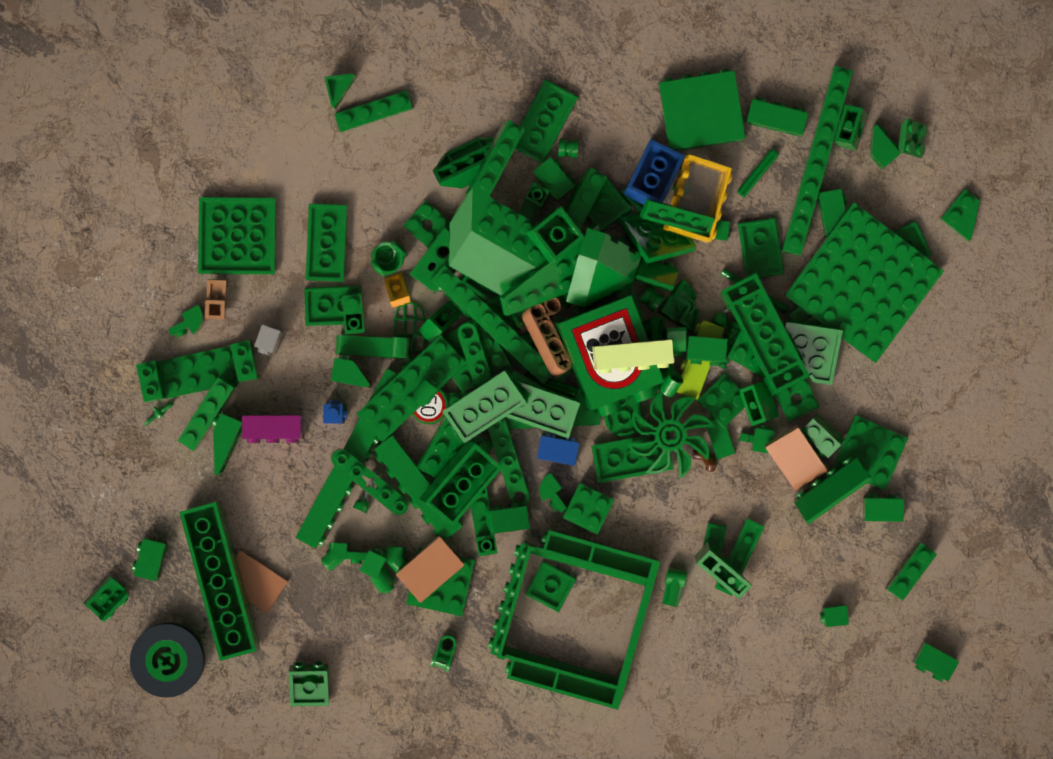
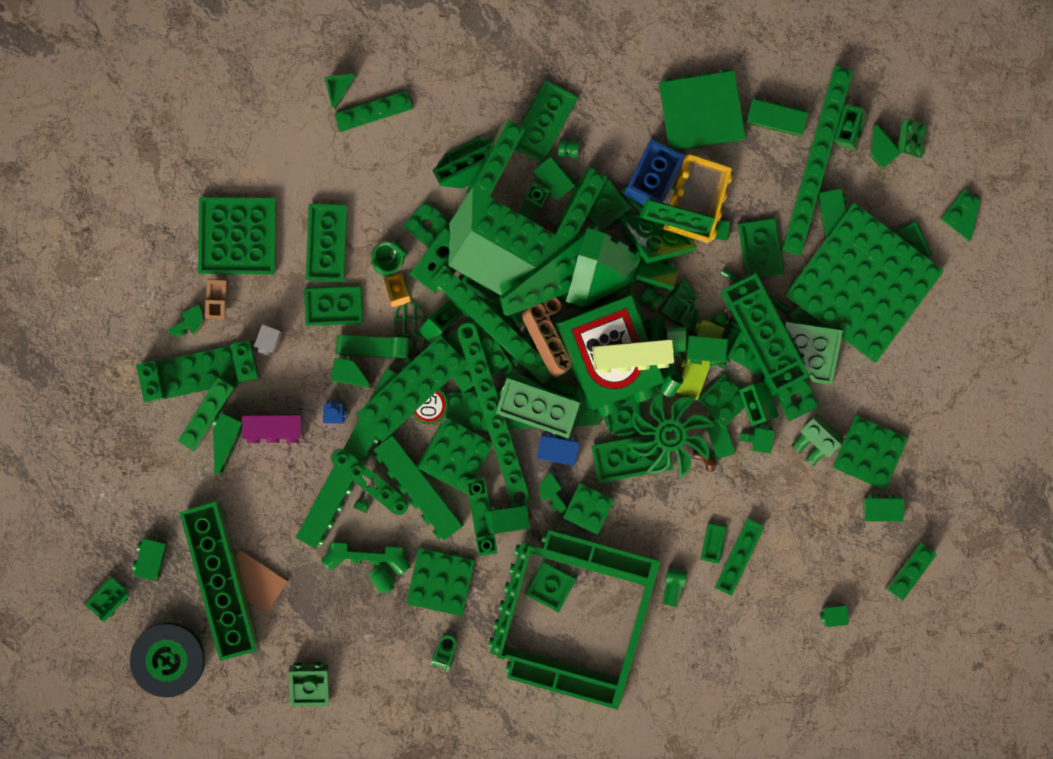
green piece [144,401,174,426] -> none
green slope [342,294,365,334] -> none
green brick [359,547,387,579] -> none
nougat tile [395,536,464,603] -> none
green brick [411,378,439,408] -> none
green slope [419,440,503,527] -> none
green plate [442,369,528,443] -> none
green brick [526,207,585,263] -> none
green slope [695,542,752,599] -> none
green axle [737,149,779,198] -> none
nougat tile [765,425,828,490] -> none
green slope [794,455,871,525] -> none
green brick [912,642,959,683] -> none

